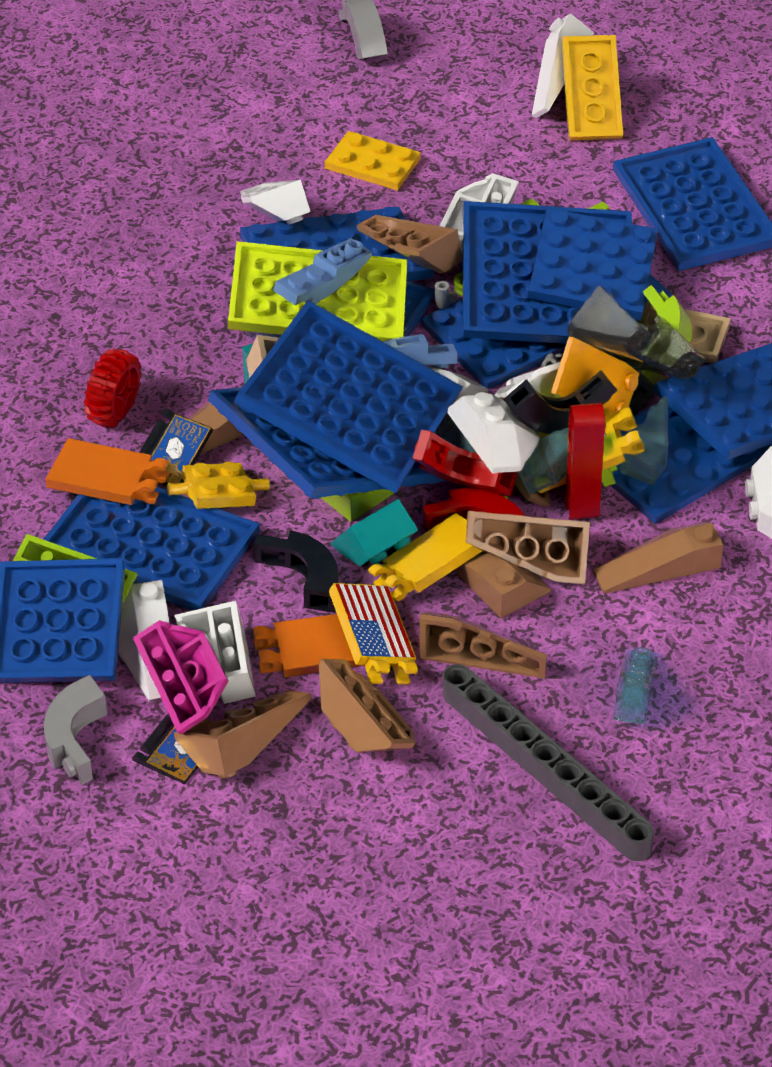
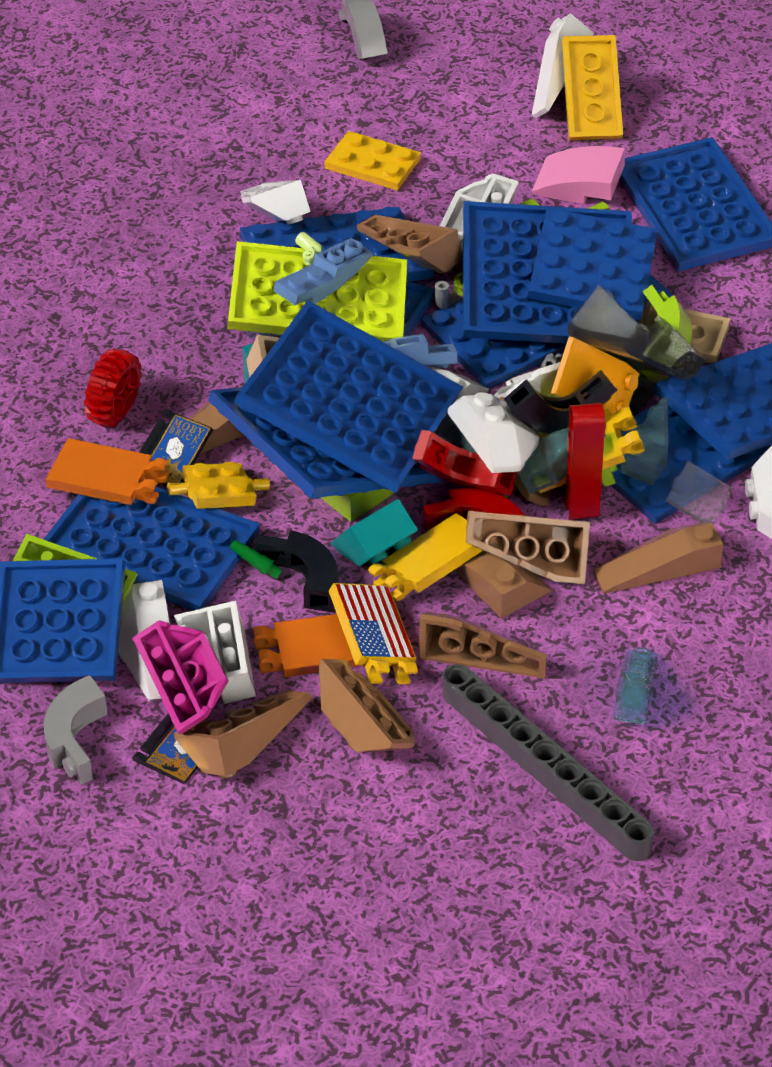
none -> green animal [229,539,283,580]
none -> yellowish green arm [295,232,323,266]
none -> bright pink slope [532,146,625,204]
none -> clear piece [665,461,733,525]

